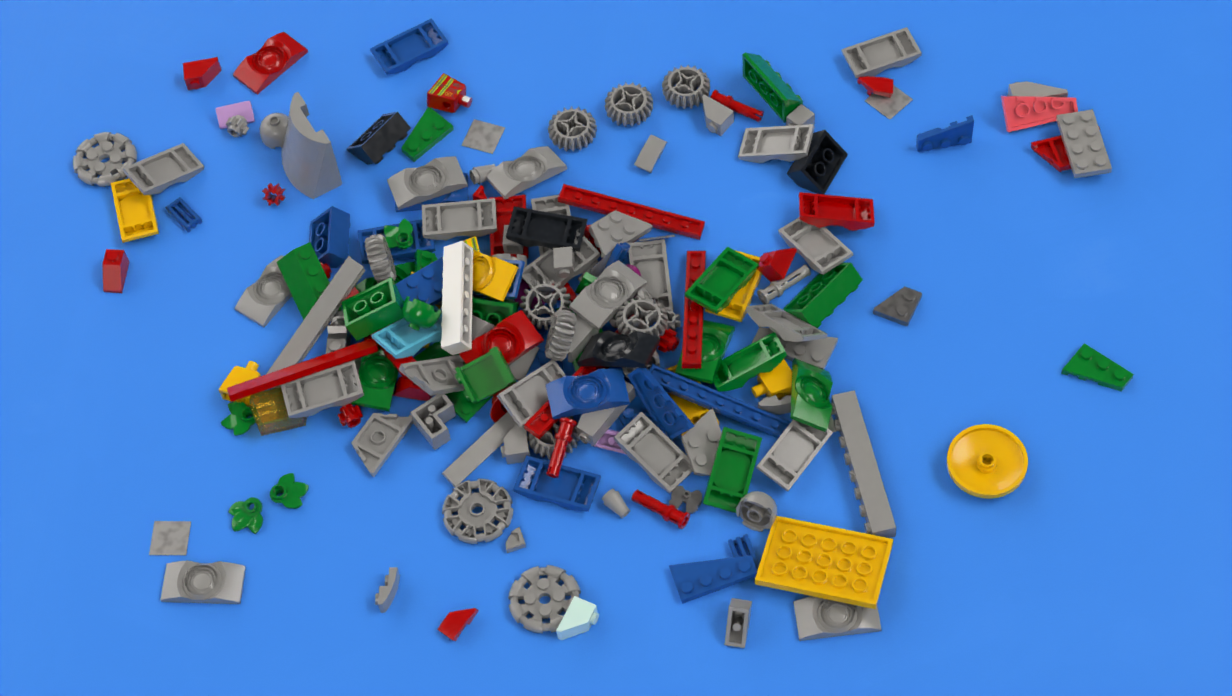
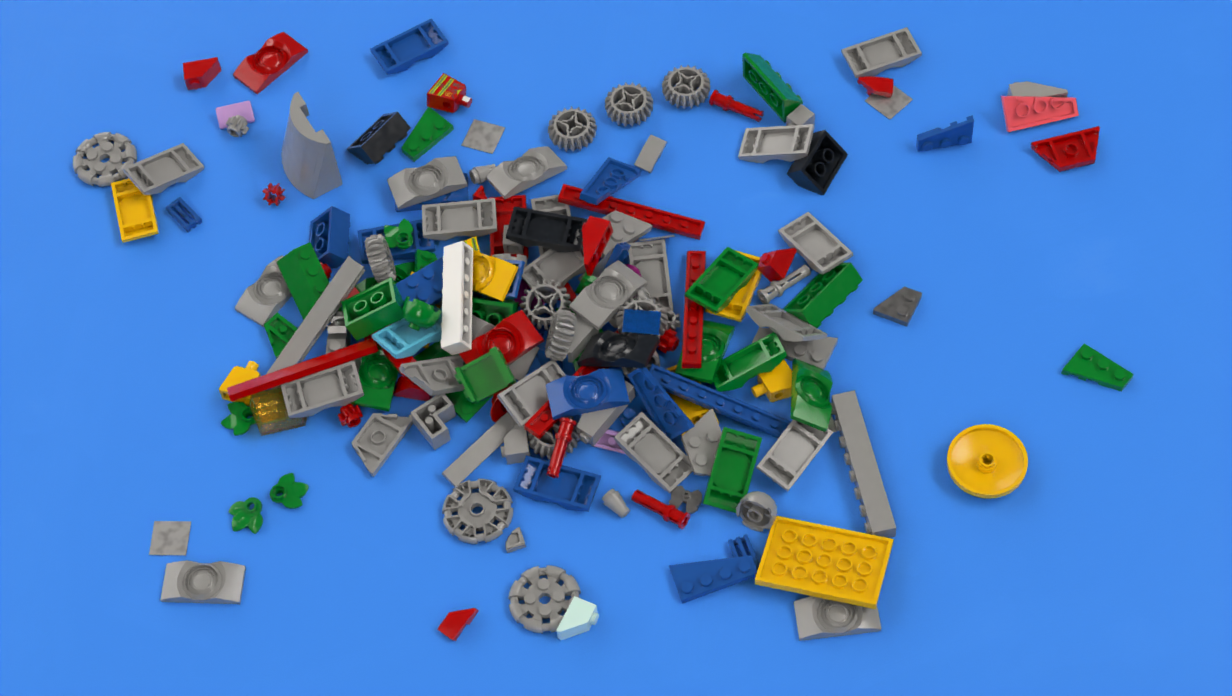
red slope [102,249,129,293] -> none
light grey cylinder [259,113,289,149] -> none
light grey slope [375,567,400,613] -> none
light grey brick [553,247,575,278] -> none
light grey slope [702,94,734,136] -> none
light grey slope [724,598,752,648] -> none
light grey slope [758,395,791,415] -> none
red slope [799,192,875,231] -> none
light grey plate [1056,109,1112,179] -> none
none -> green wing [264,313,298,359]
none -> blue wing [579,157,642,205]
none -> red slope [582,216,613,276]
none -> clear blue sticker [622,309,661,335]

